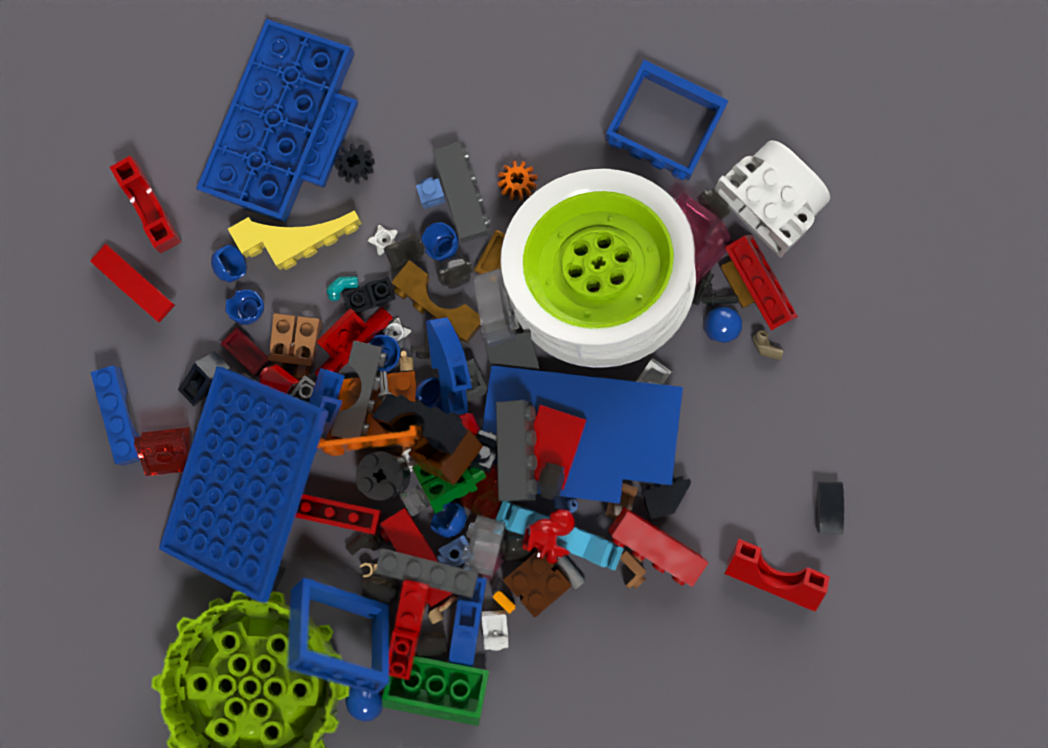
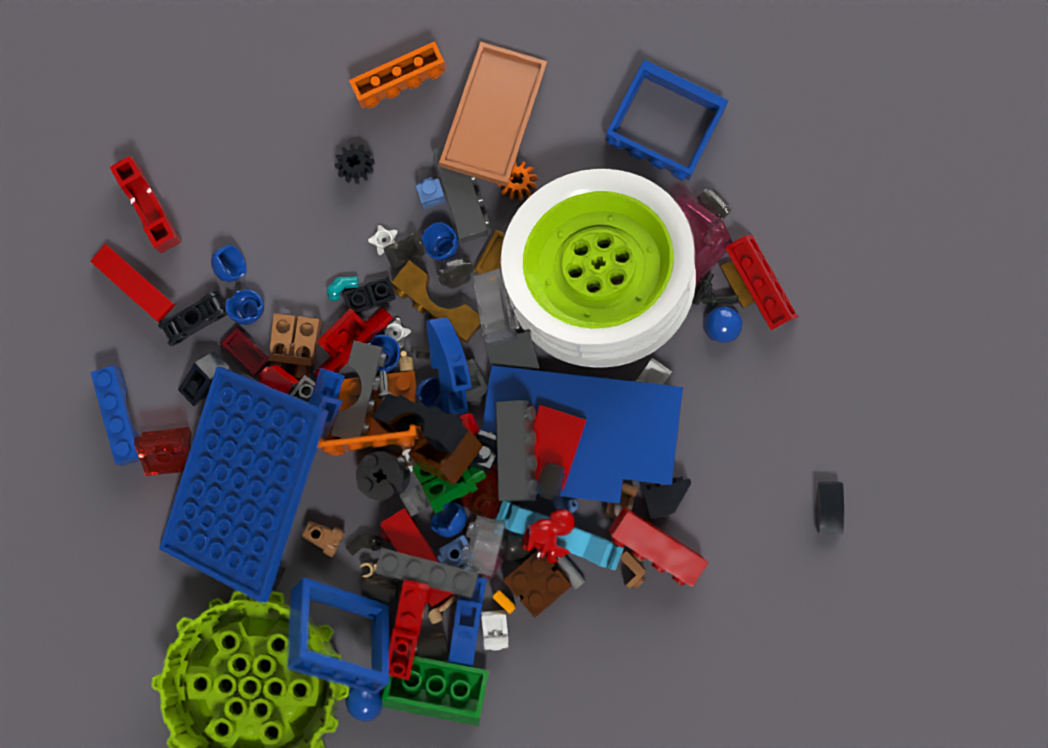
blue slope [196,19,359,224] -> none
light yellow arch [228,211,362,270] -> none
red brick [295,494,383,535] -> none
white brick [713,140,830,258] -> none
red arch [724,539,830,612] -> none
dark tan arm [753,330,783,361] -> none
none -> black piece [158,291,228,346]
none -> medium nougat plate [302,521,345,558]
none -> orange brick [349,41,446,109]
none -> nougat tile [439,42,547,187]

